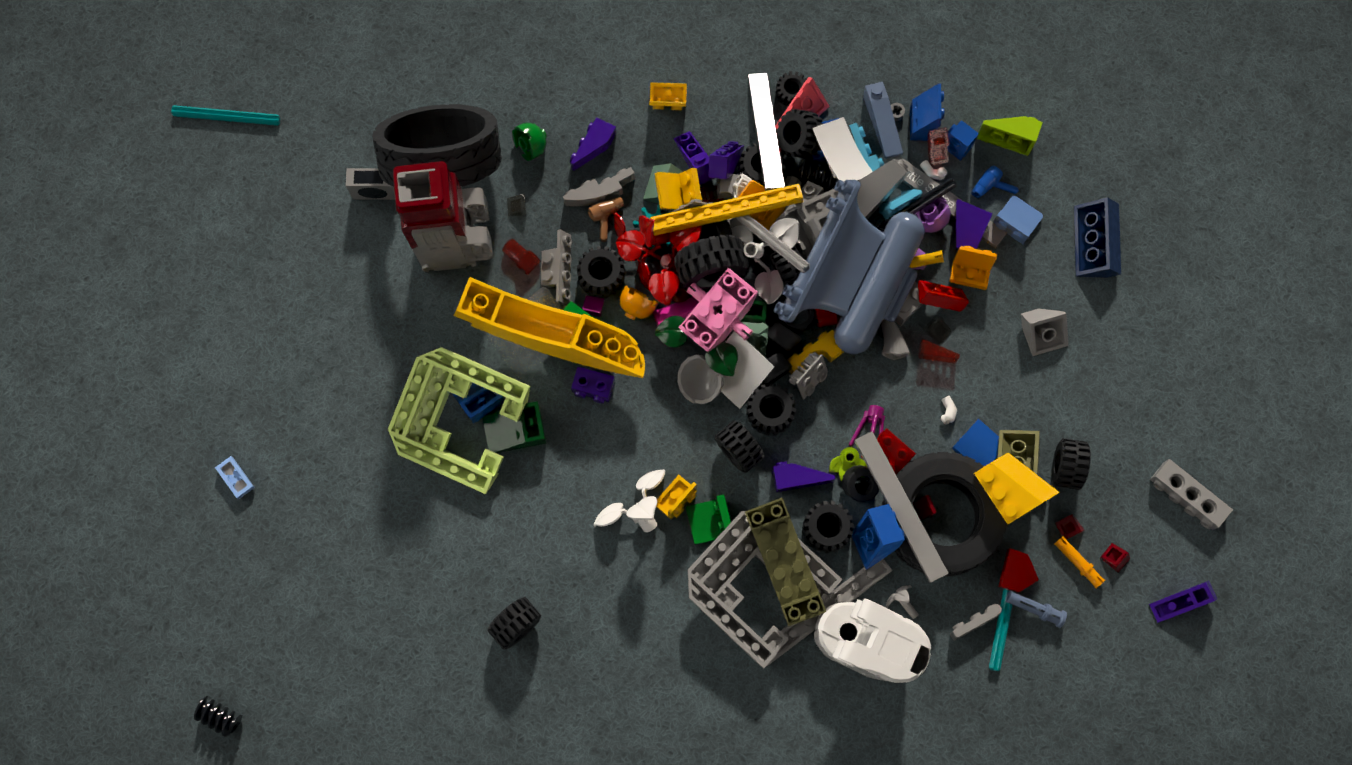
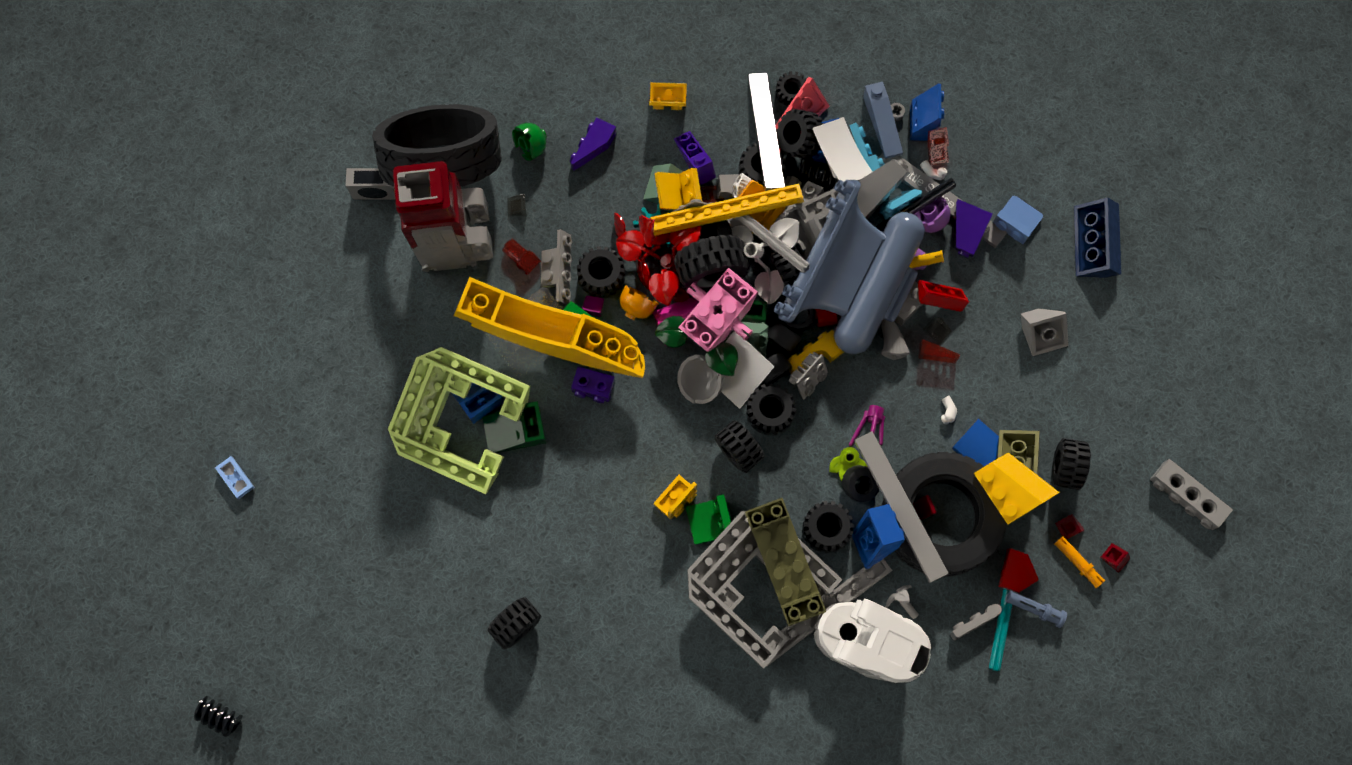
teal axle [171,105,281,126] -> none
light grey slope [563,167,635,206] -> none
medium nougat piece [588,197,624,242] -> none
white plant [594,469,665,532] -> none
dark purple slope [709,141,744,179] -> none
dark purple slope [772,461,835,492] -> none
red hinge [861,428,916,475] -> none
blue brick [944,120,979,161] -> none
light orange bracket [949,246,997,290] -> none
blue piece [971,166,1019,198] -> none
lime slope [977,116,1043,156] -> none
dark purple slope [1149,580,1217,623] -> none

